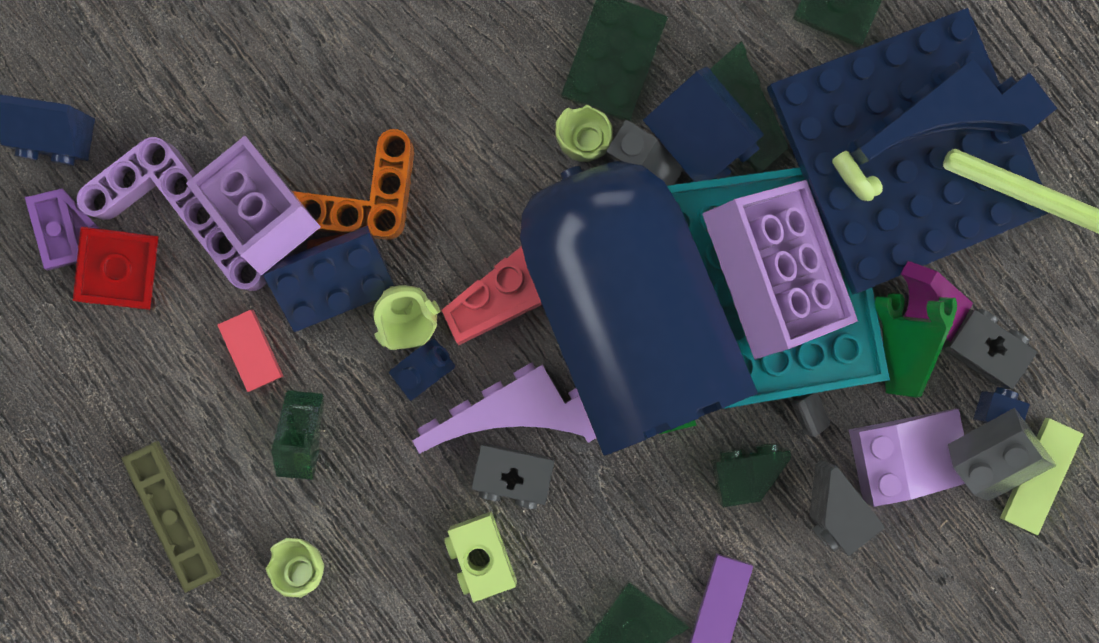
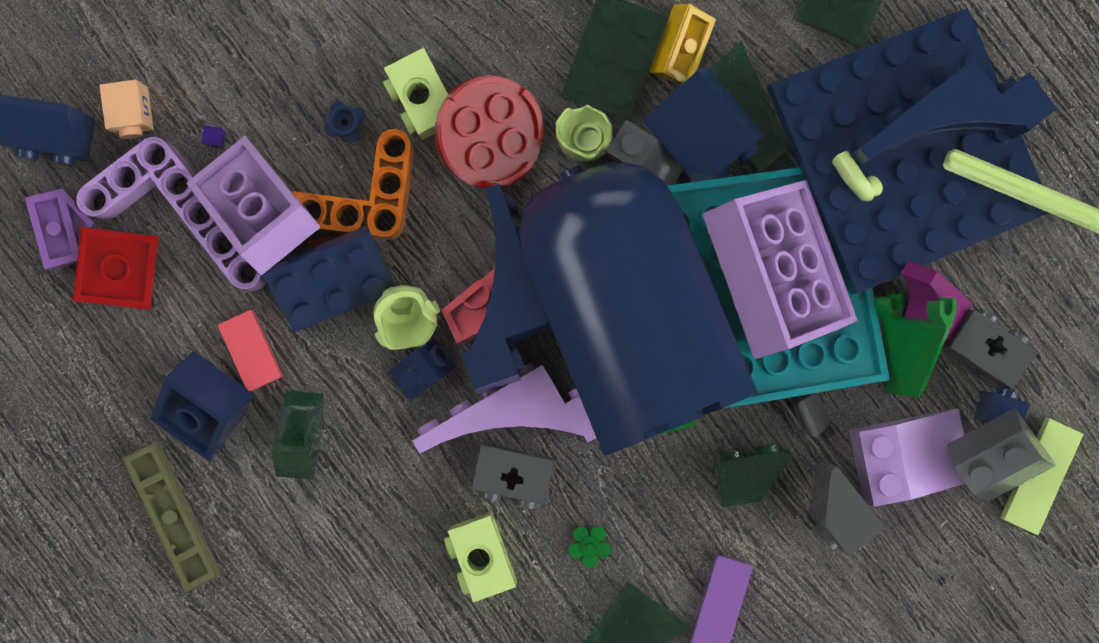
yellowish green hair [266,538,324,598] -> none
none -> light nougat brick [99,79,154,139]
none -> dark blue slope [150,352,253,462]
none -> dark purple piece [201,125,226,148]
none -> dark blue plate [324,101,366,143]
none -> yellowish green brick [383,47,448,140]
none -> tile [435,75,545,188]
none -> dark blue arch [462,183,551,395]
none -> green plant [568,526,611,568]
none -> yellow slope [649,3,716,85]

